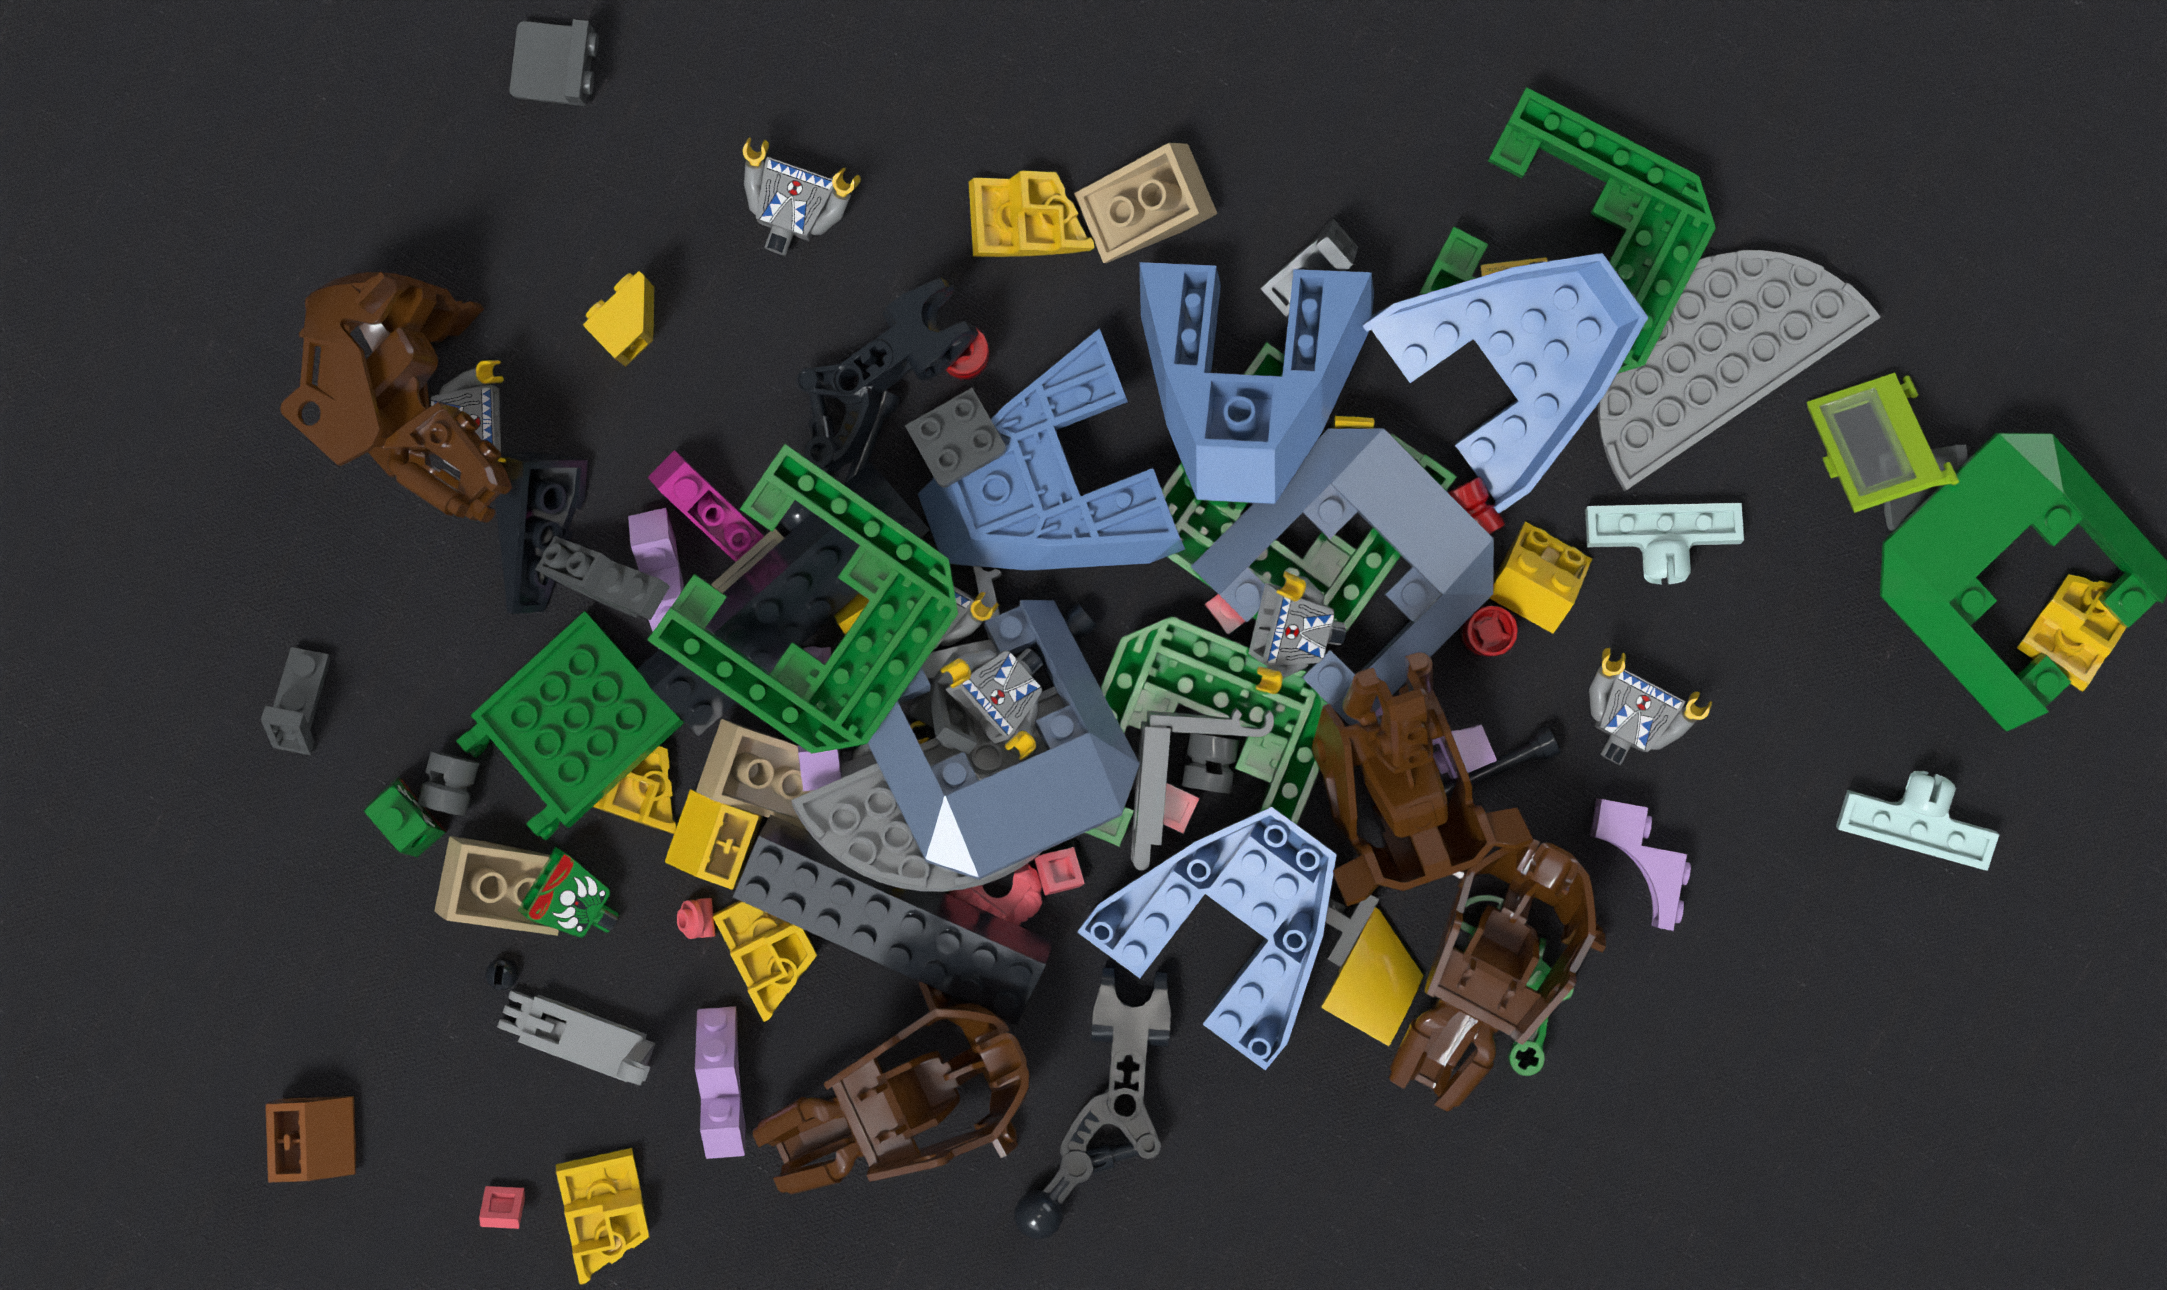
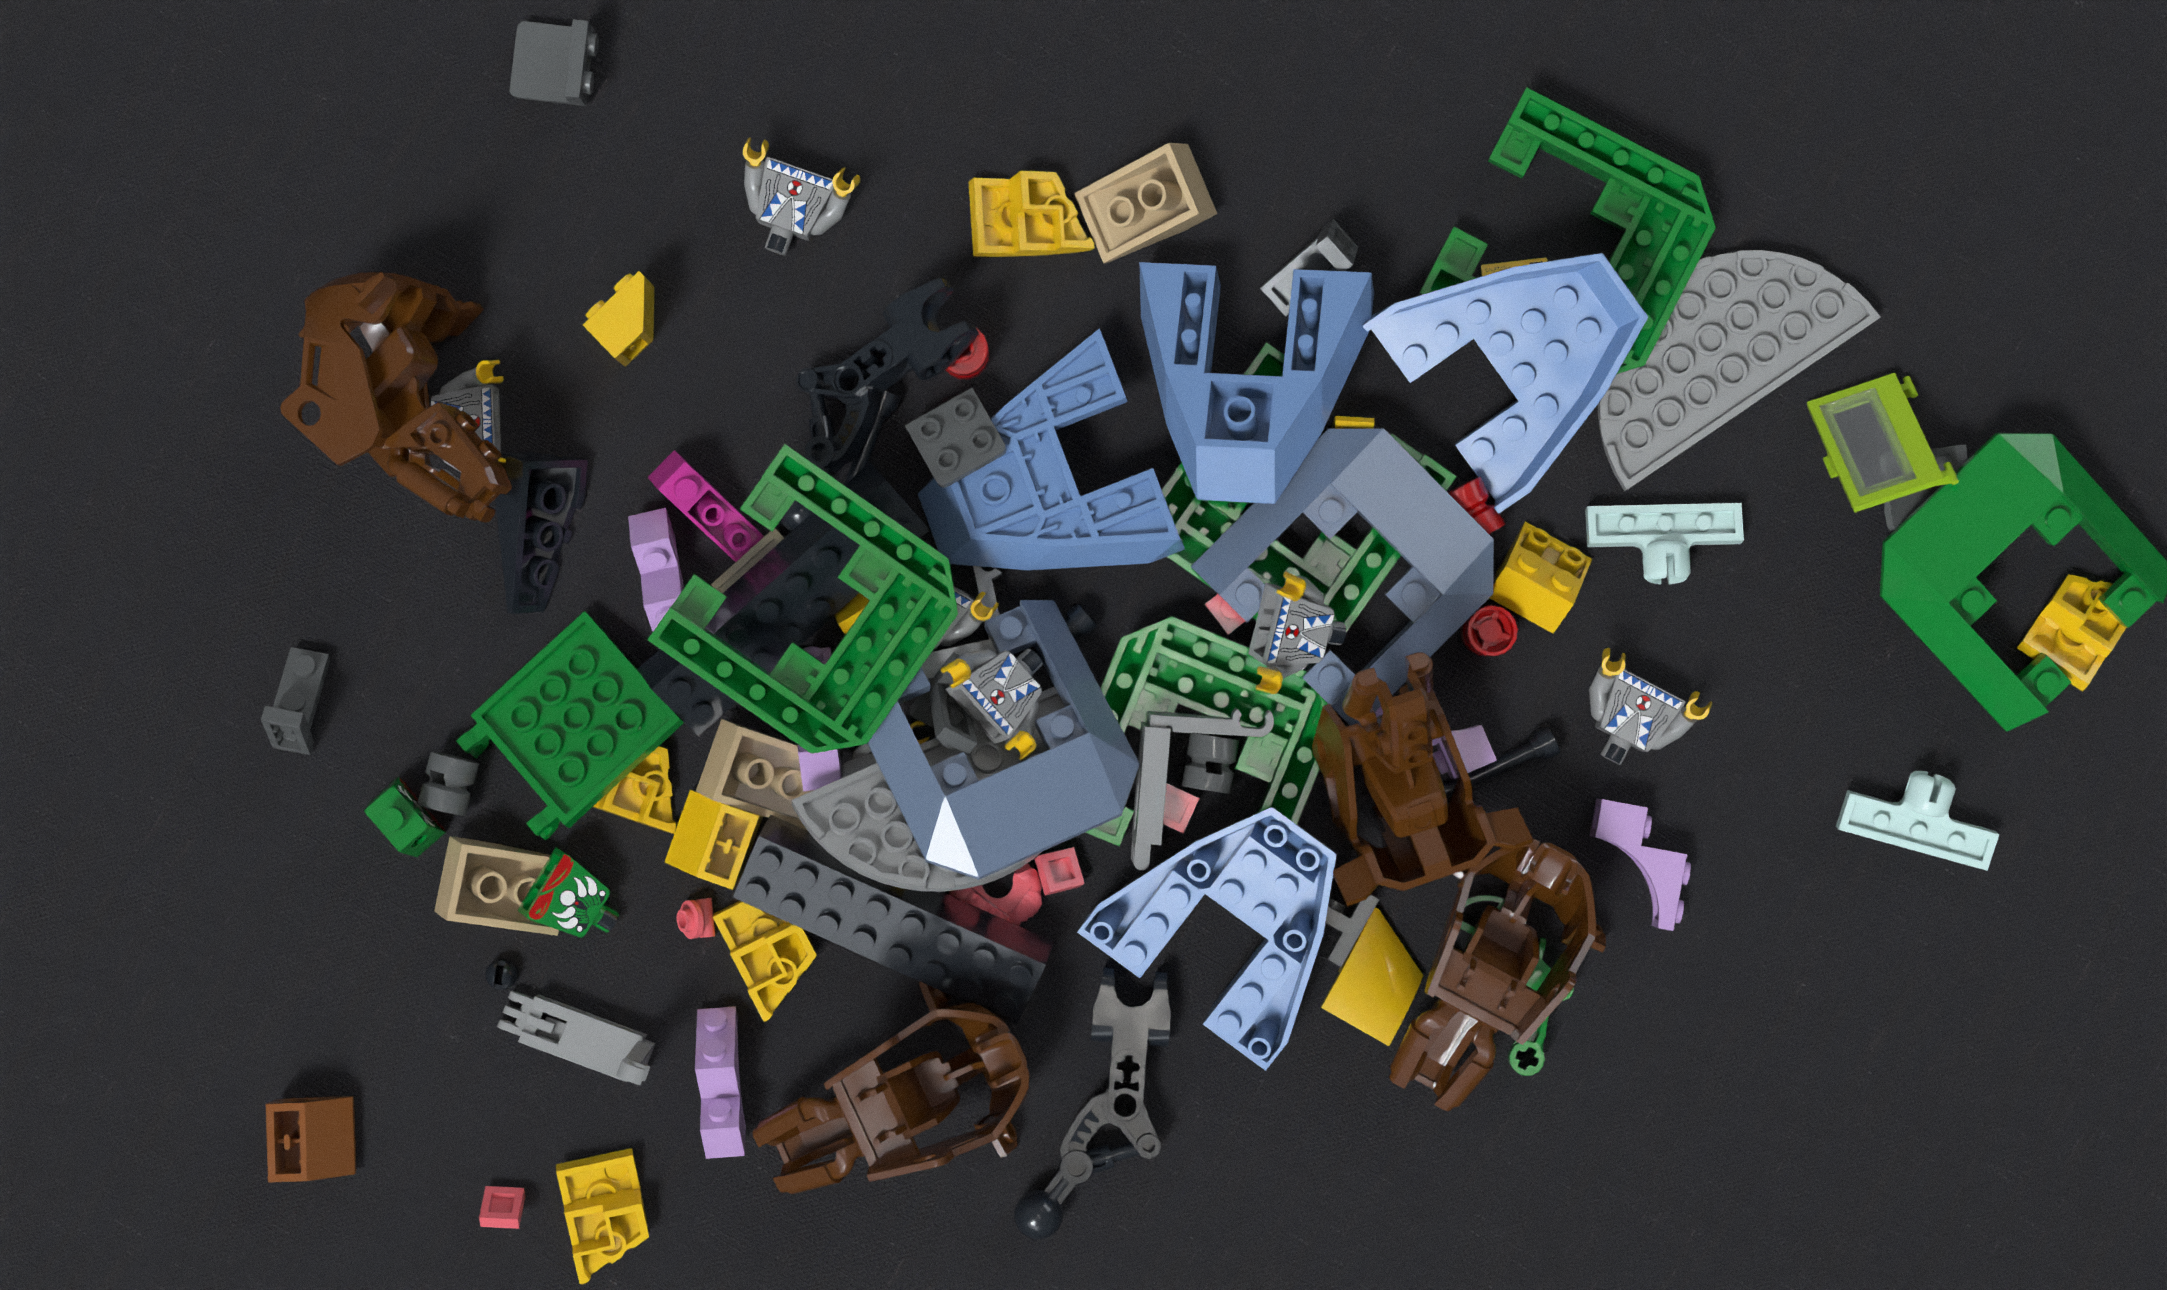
dark grey slope [536,536,670,620] -> none

